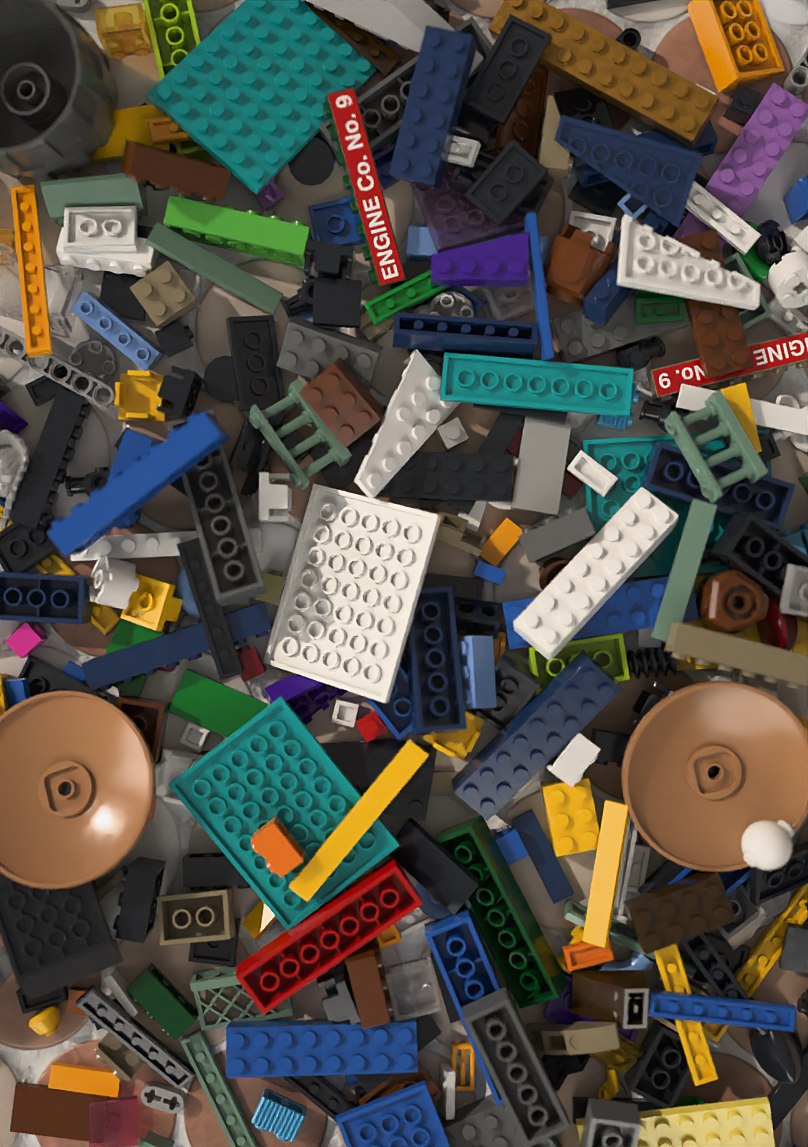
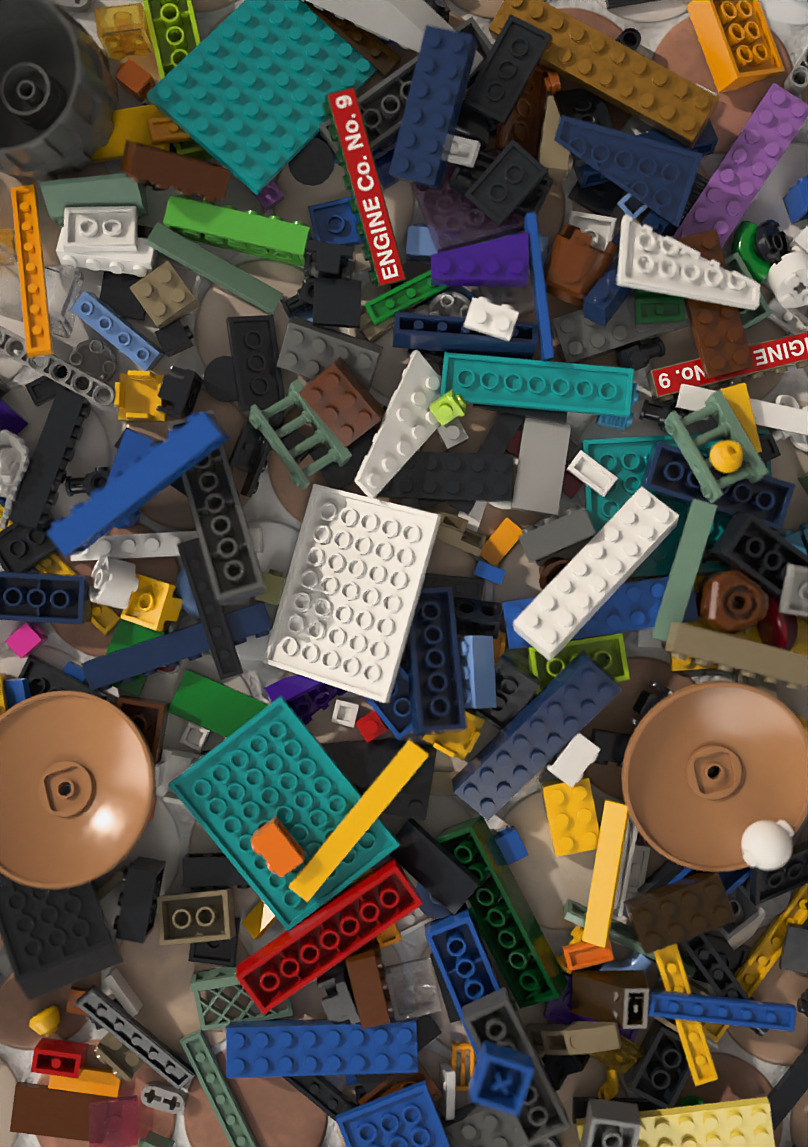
black tile [16,986,69,1014] -> none
dark green brick [127,963,198,1041] -> none
dark red brick [236,644,268,682] -> none
dark azure brick [251,1088,307,1142] -> none
white panel [259,472,292,523] -> none
dark blue tile [511,809,575,904] -> none
black piece [626,647,677,679] -> none
white tile [685,181,761,255] -> none
black brick [723,84,761,126] -> none
black piece [750,1028,803,1084] -> none
none -> red brick [31,1038,89,1079]
none -> orange brick [115,58,156,103]
none -> lime bracket [429,389,467,426]
none -> white bracket [464,297,519,341]
none -> blue brick [469,1041,534,1116]
none -> orange plate [543,70,561,95]
none -> yellow cone [710,441,743,473]

